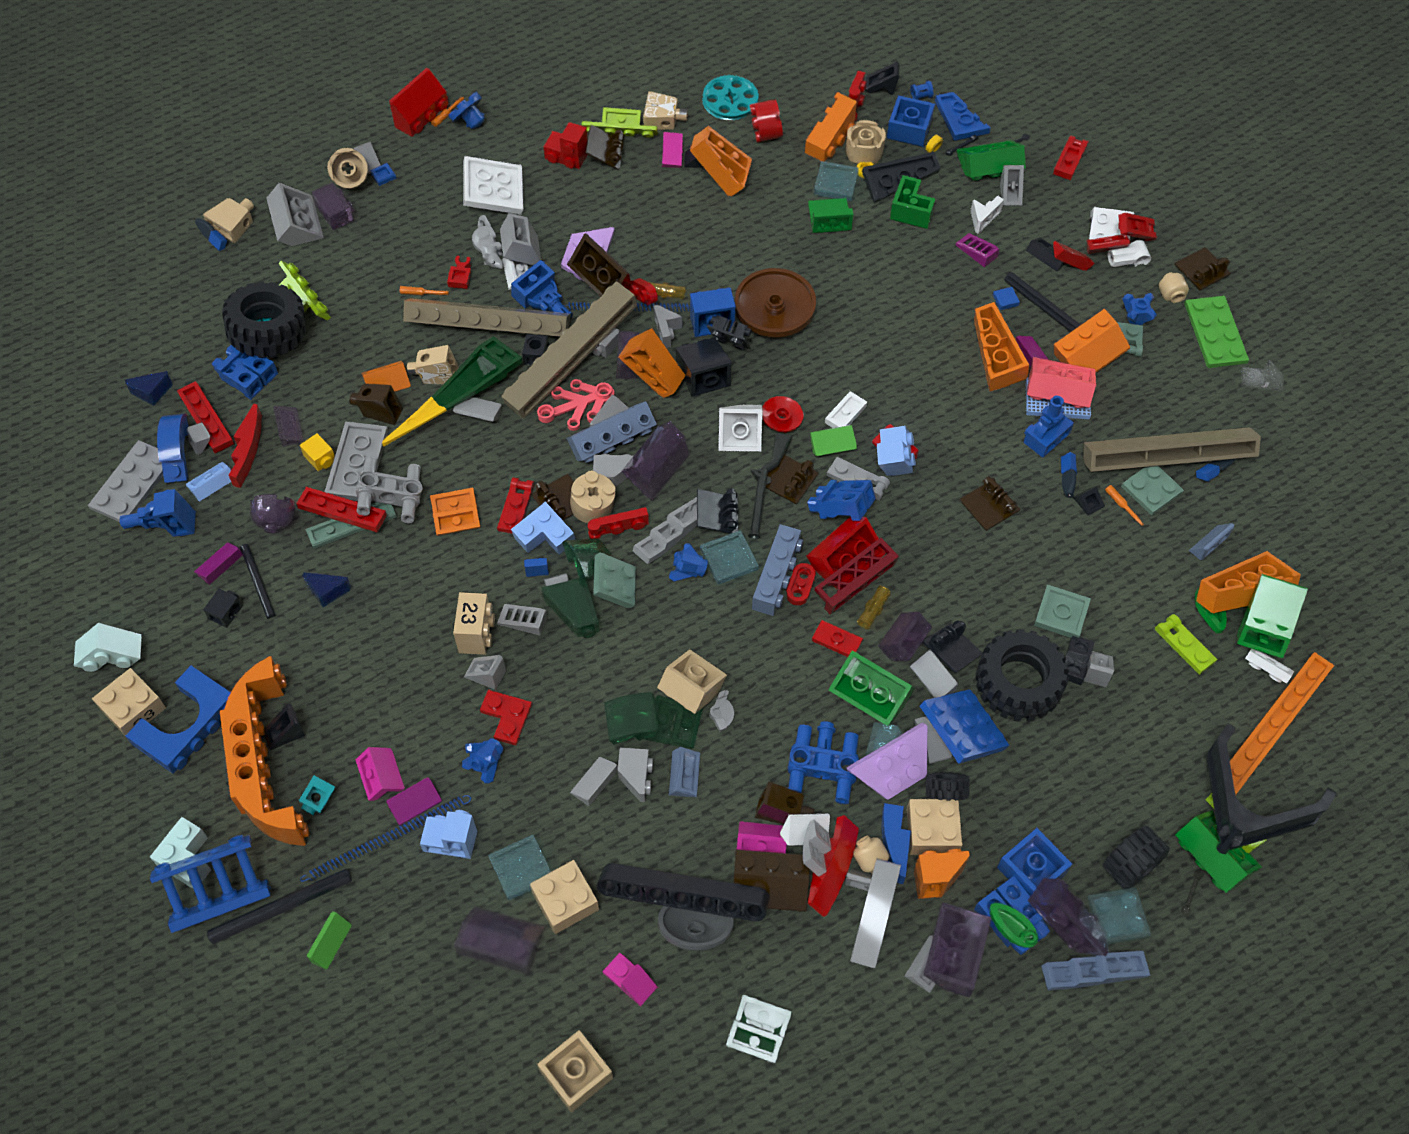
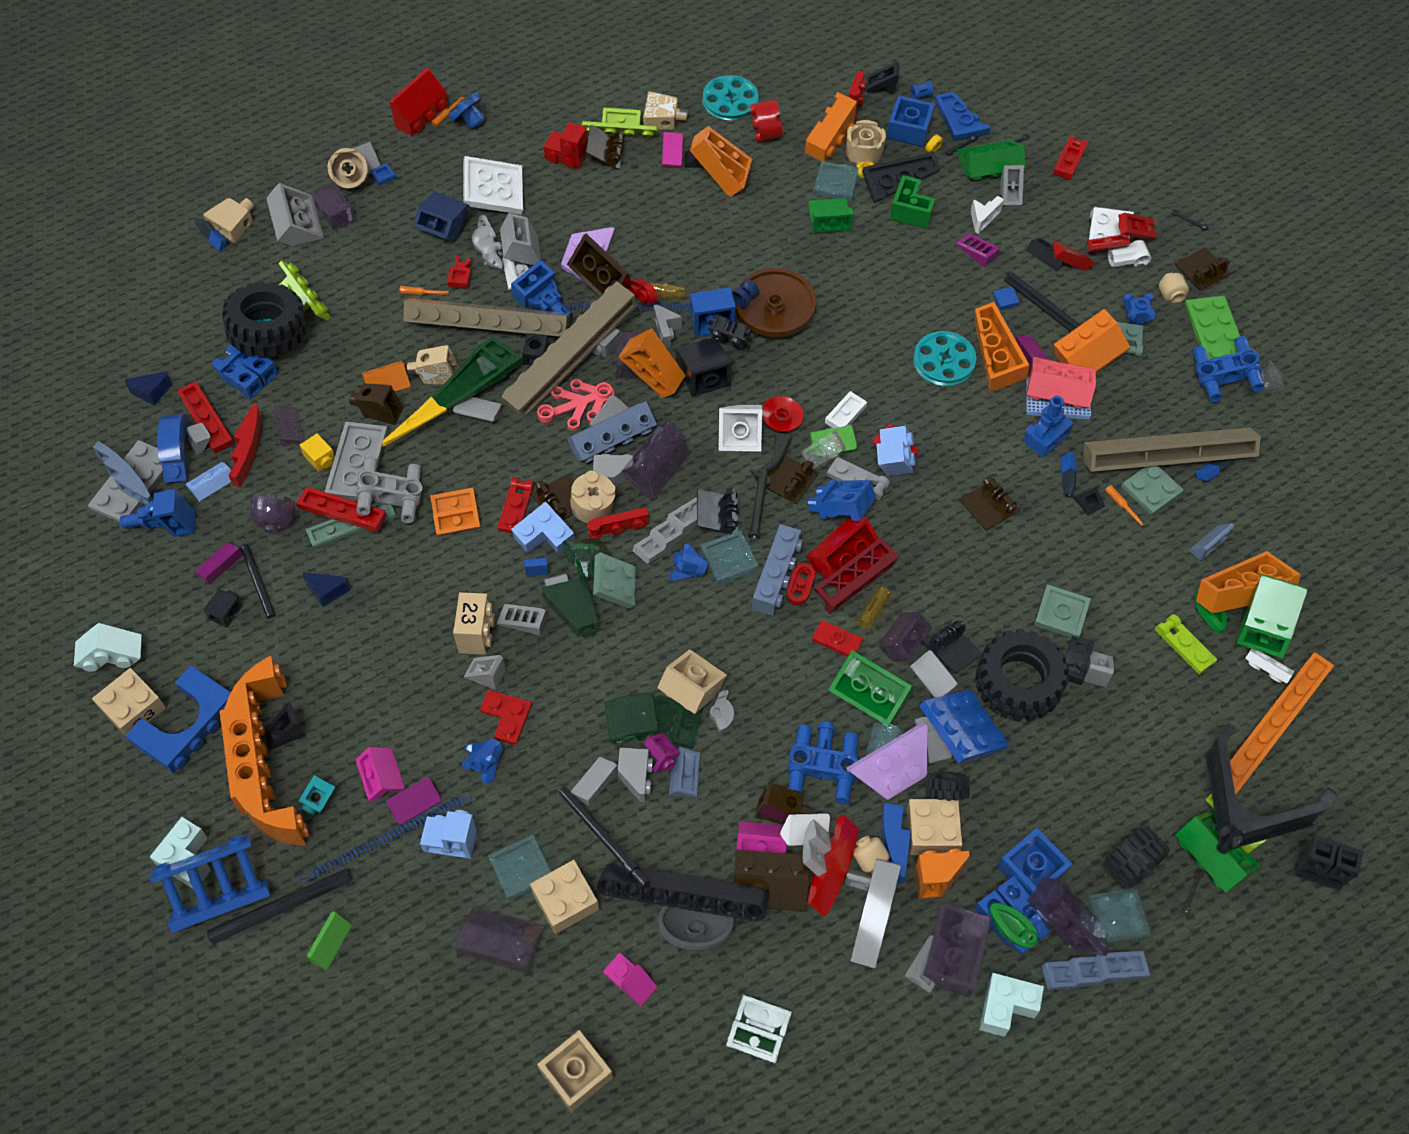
none -> sand blue slope [93,441,153,505]
none -> dark blue slope [413,191,469,242]
none -> black bar [559,787,651,889]
none -> magenta bracket [644,733,680,773]
none -> dark blue wheel [732,279,760,308]
none -> clear slope [801,430,846,470]
none -> teal wedge [914,331,976,386]
none -> light aqua brick [979,973,1044,1037]
none -> black hinge [1171,210,1209,231]
none -> blue piece [1193,336,1265,402]
none -> black hips [1296,835,1363,891]

